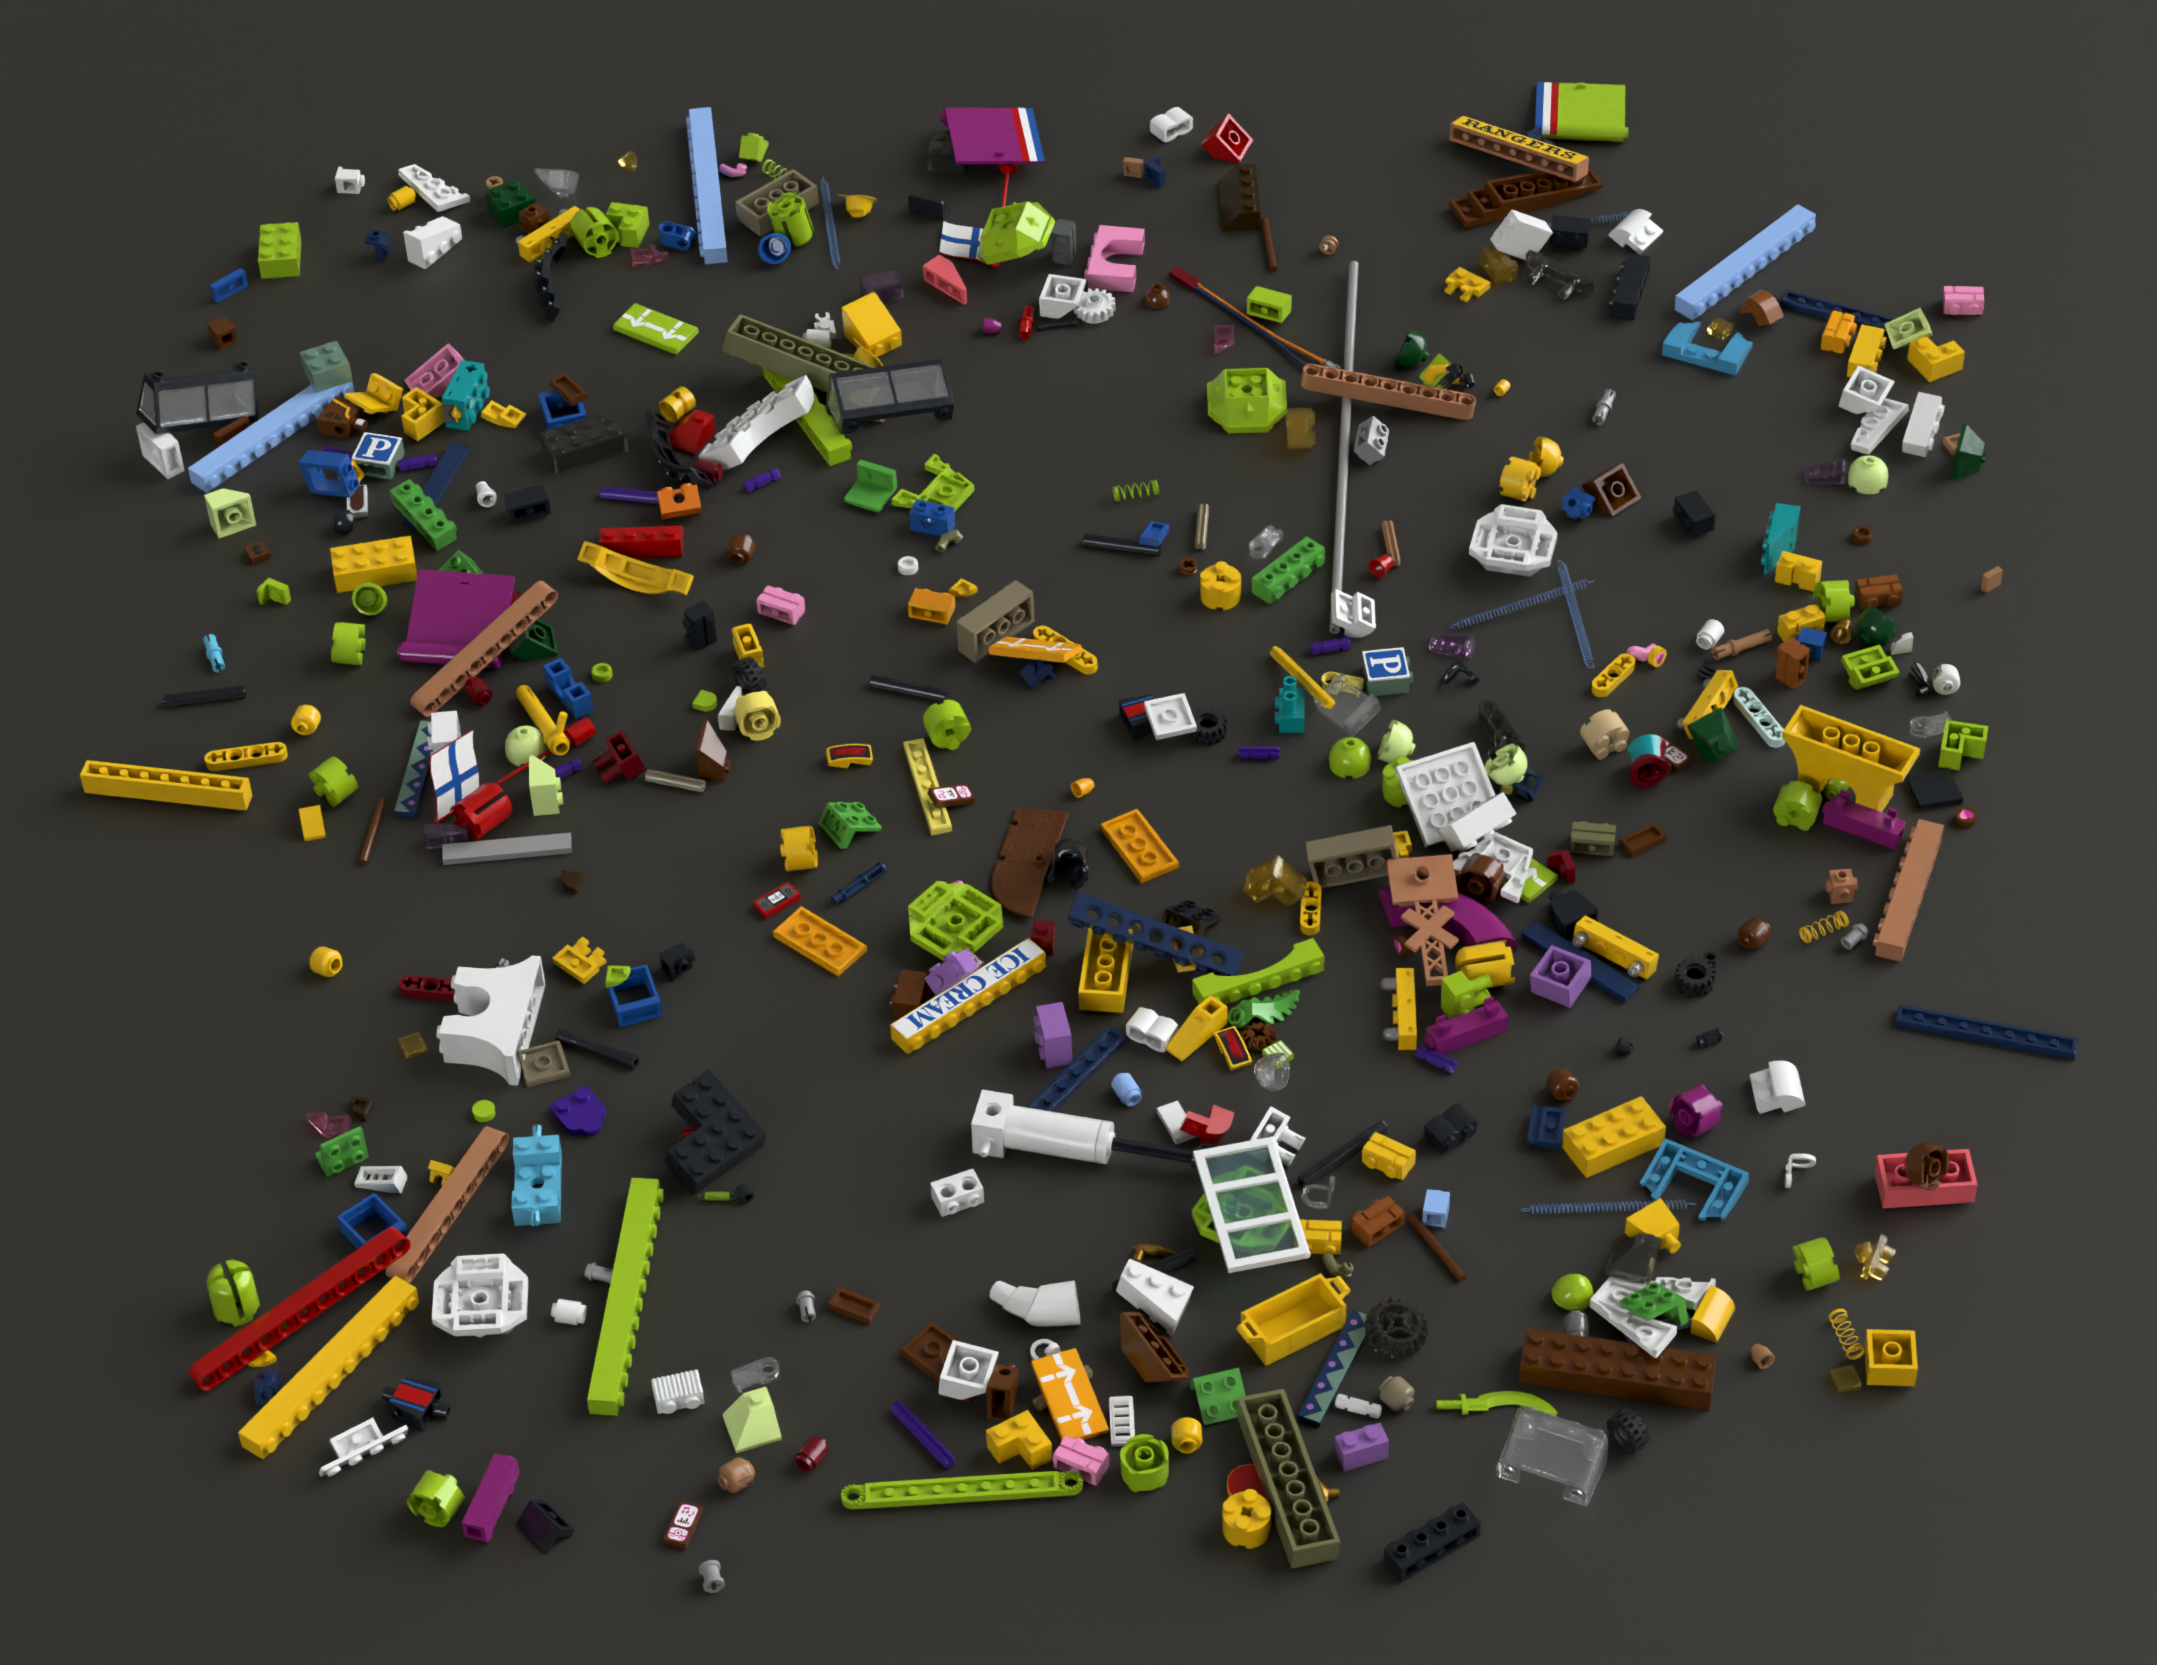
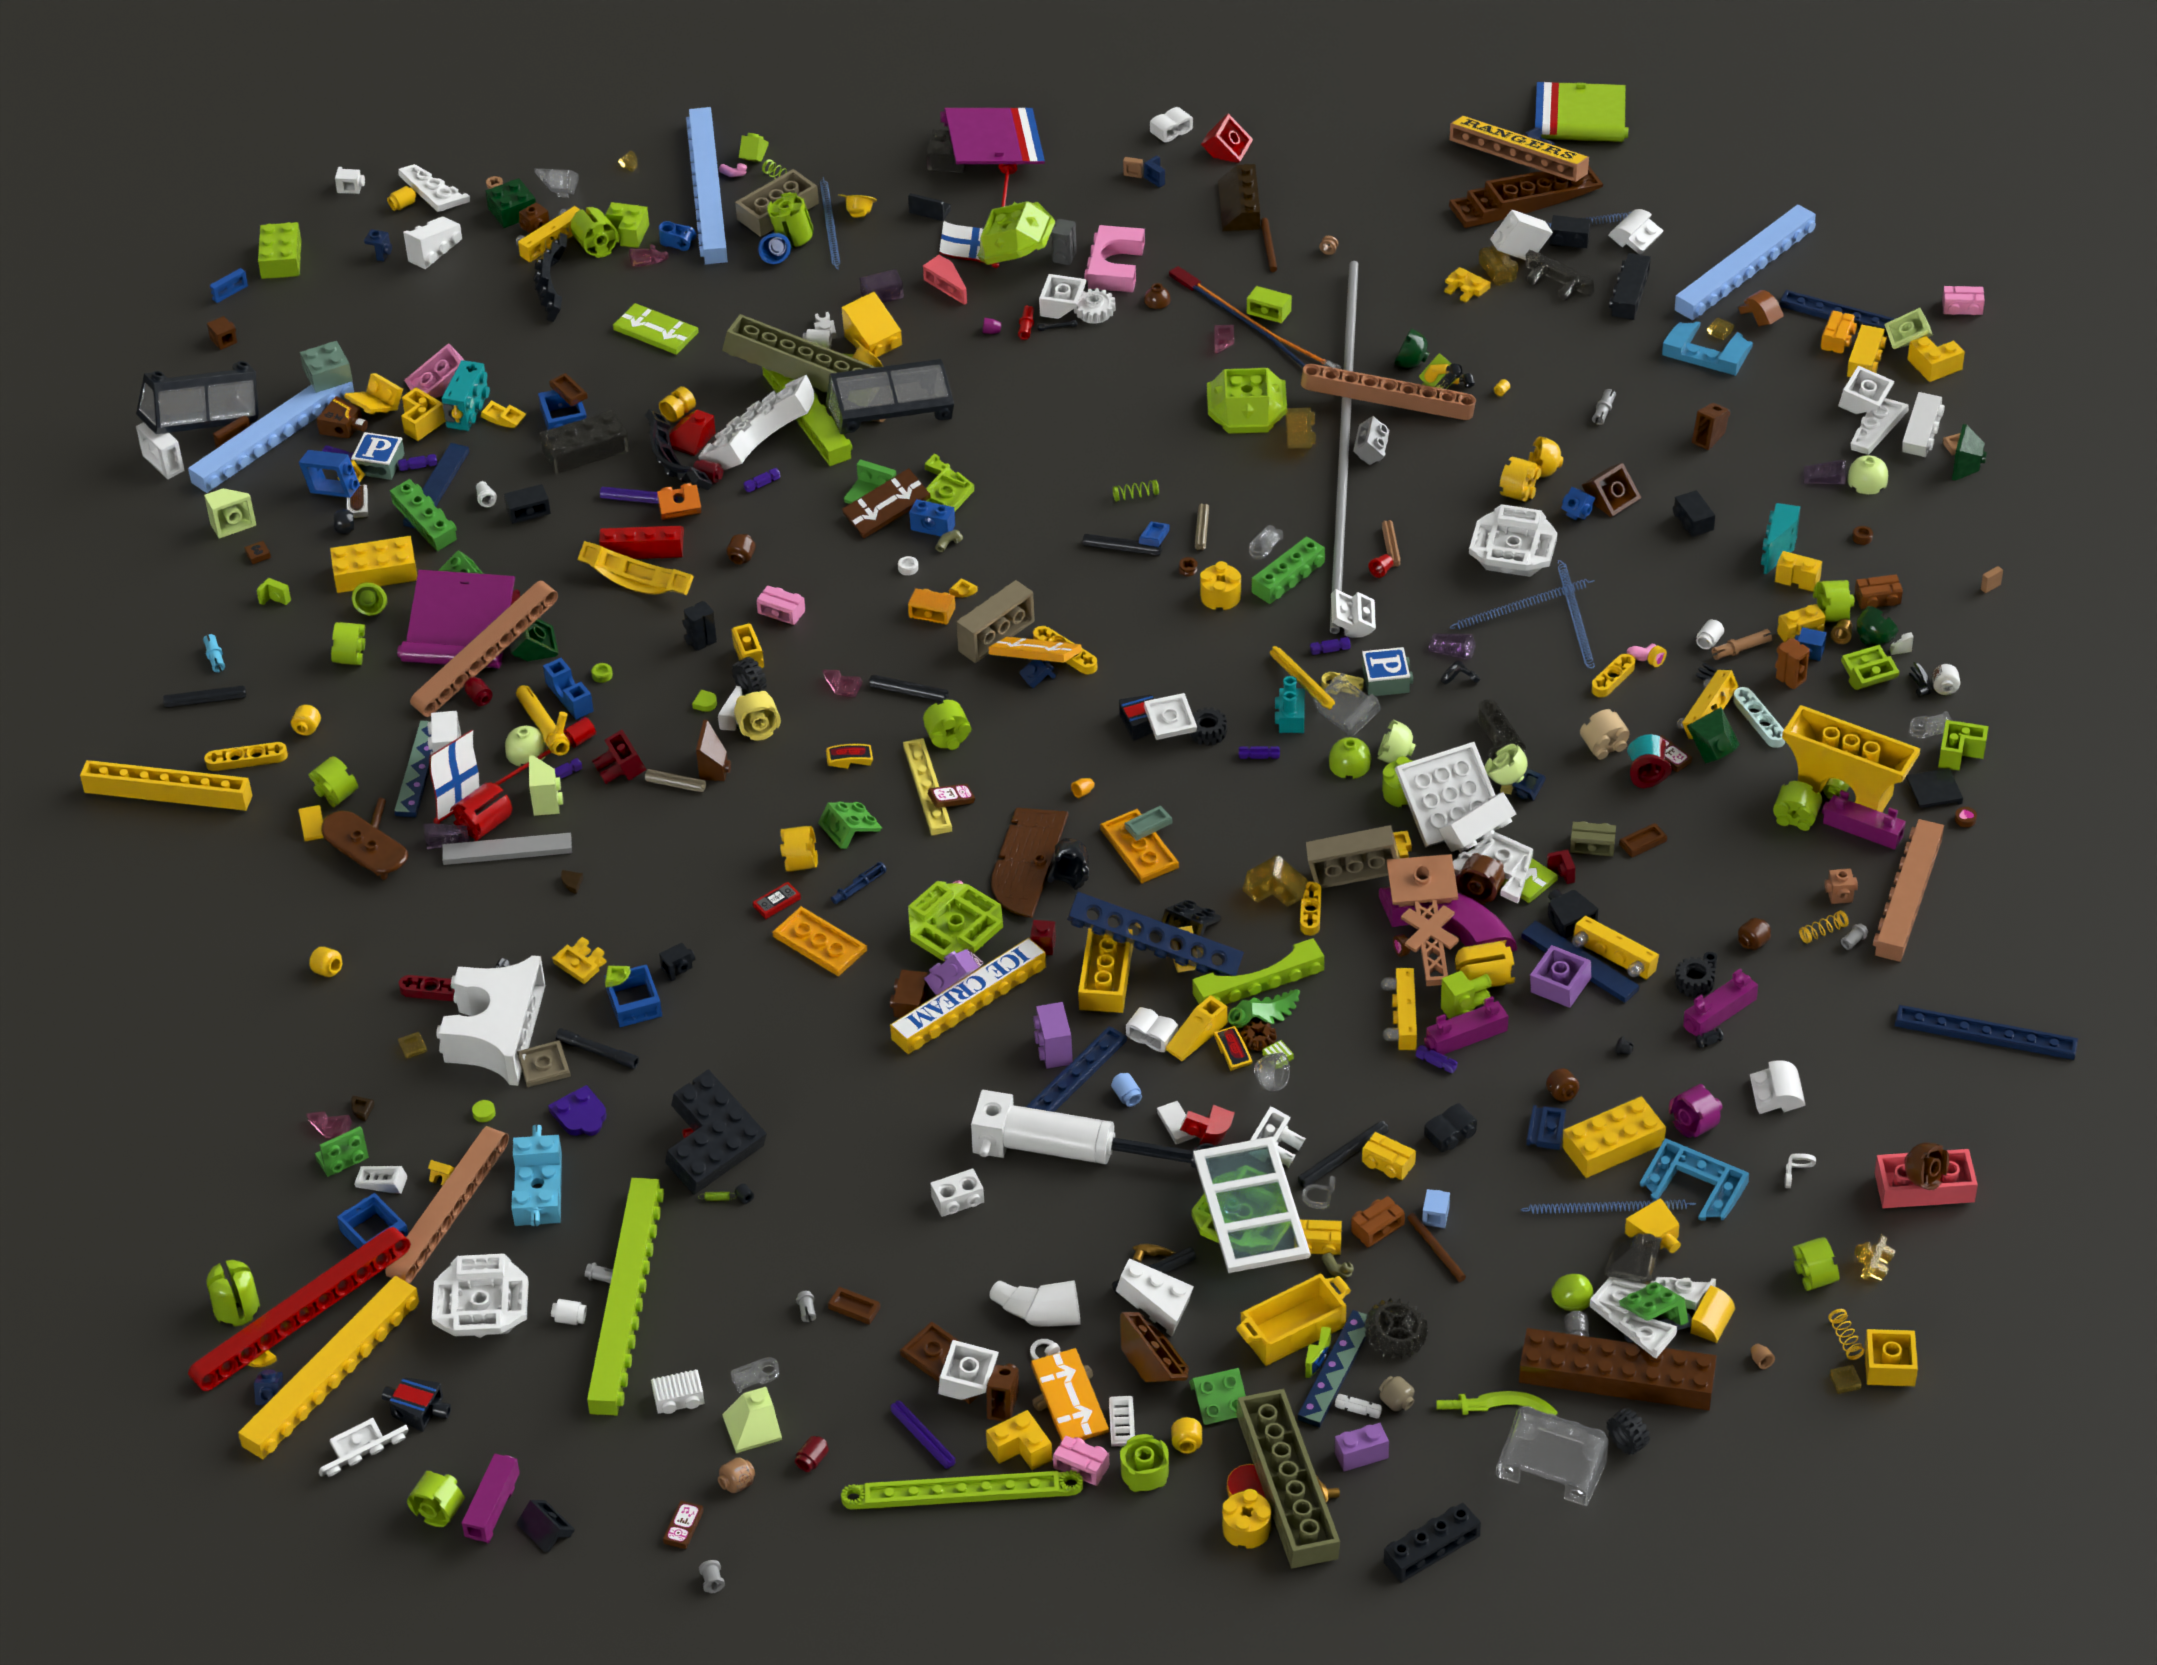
none -> reddish brown piece [321,811,408,880]
none -> clear pink slope [823,670,863,697]
none -> reddish brown tile [842,468,931,539]
none -> sand green tile [1125,805,1172,841]
none -> lime slope [1305,1327,1331,1378]
none -> magenta brick [1683,969,1758,1036]
none -> reddish brown torso [1692,403,1730,450]

